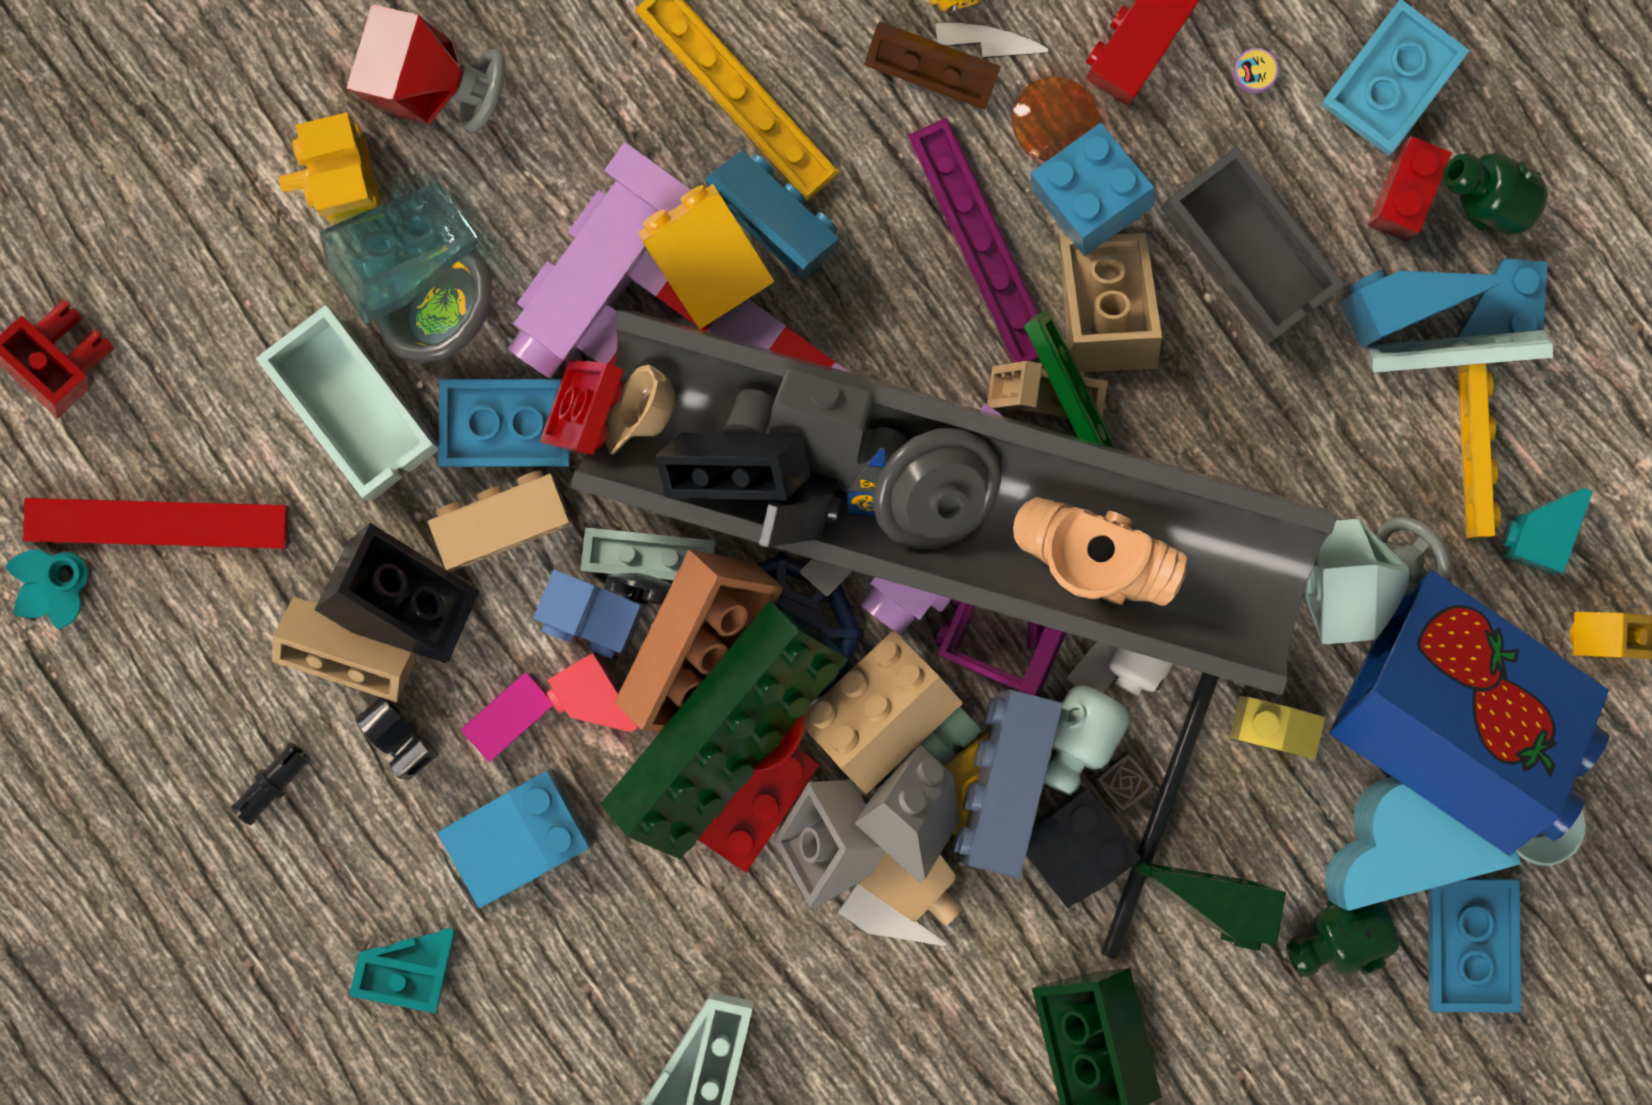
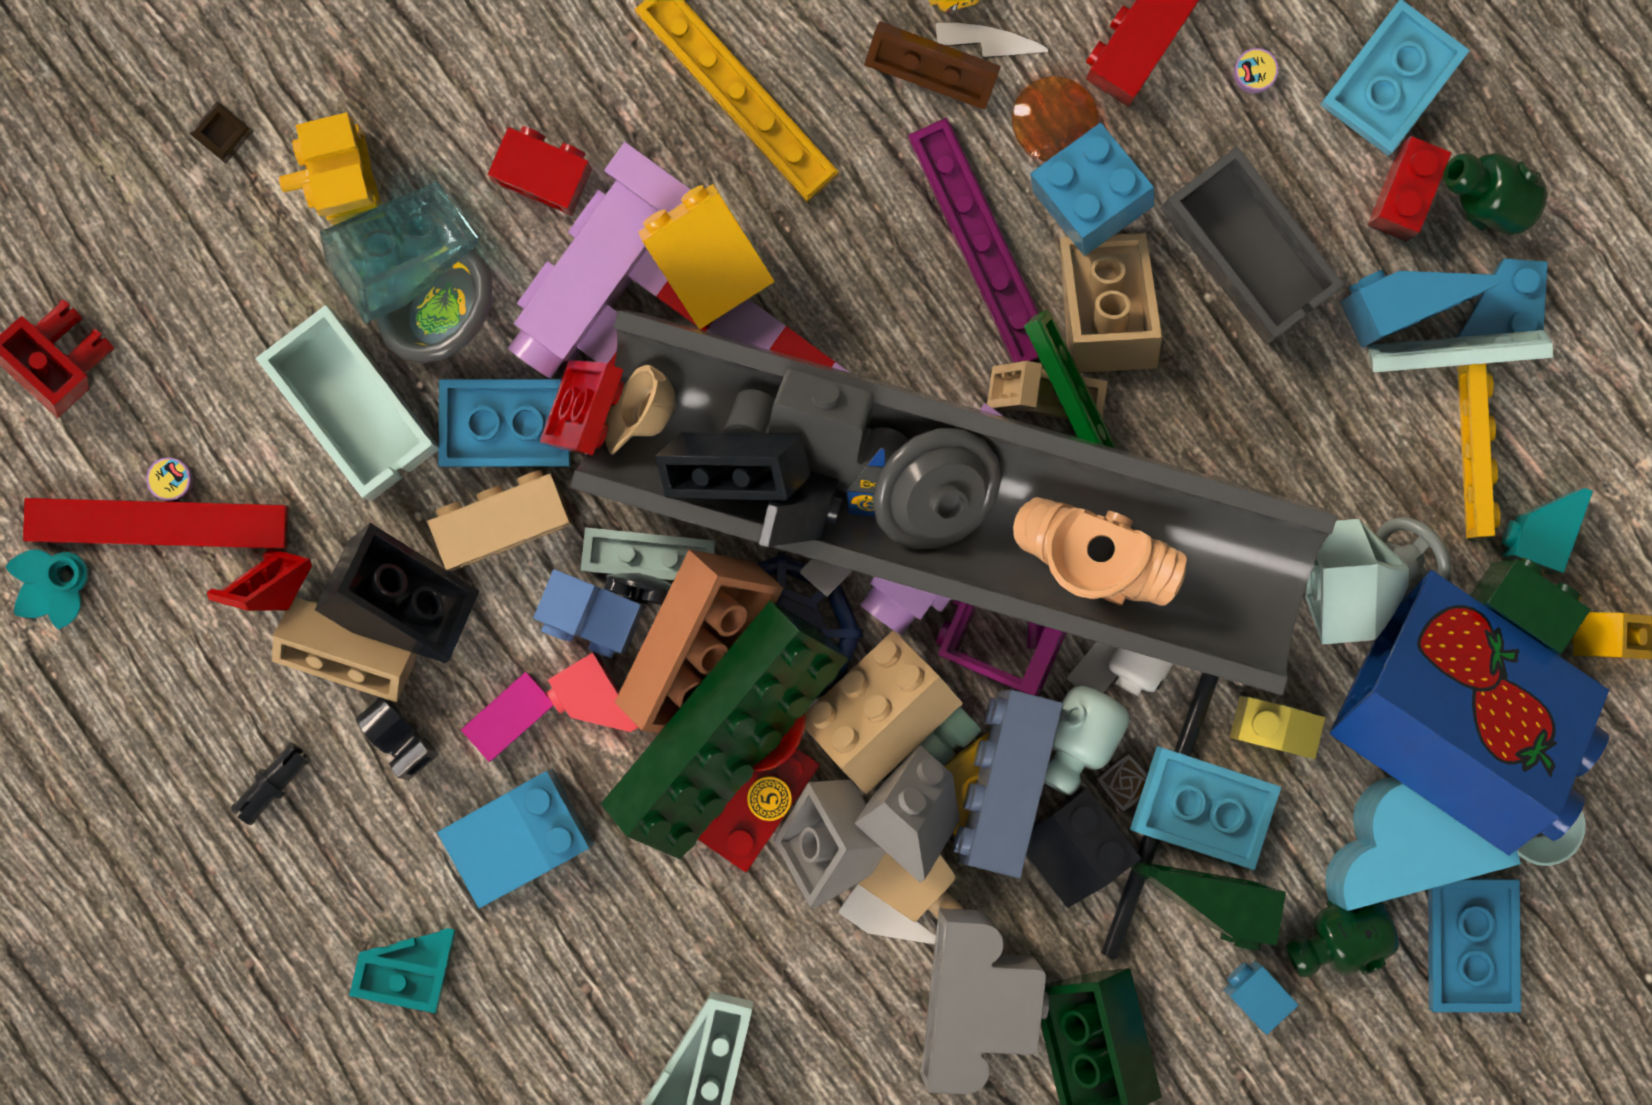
red piece [346,4,506,133] -> none
dark azure slope [705,150,839,283] -> none
none -> tile [146,457,193,501]
none -> dark brown tile [189,101,254,164]
none -> red slope [206,549,312,611]
none -> red brick [487,126,592,216]
none -> yellow tile [747,776,792,821]
none -> light grey brick [921,908,1049,1094]
none -> medium azure plate [1130,746,1281,870]
none -> dark azure brick [1224,961,1299,1035]
none -> dark green brick [1470,558,1591,654]

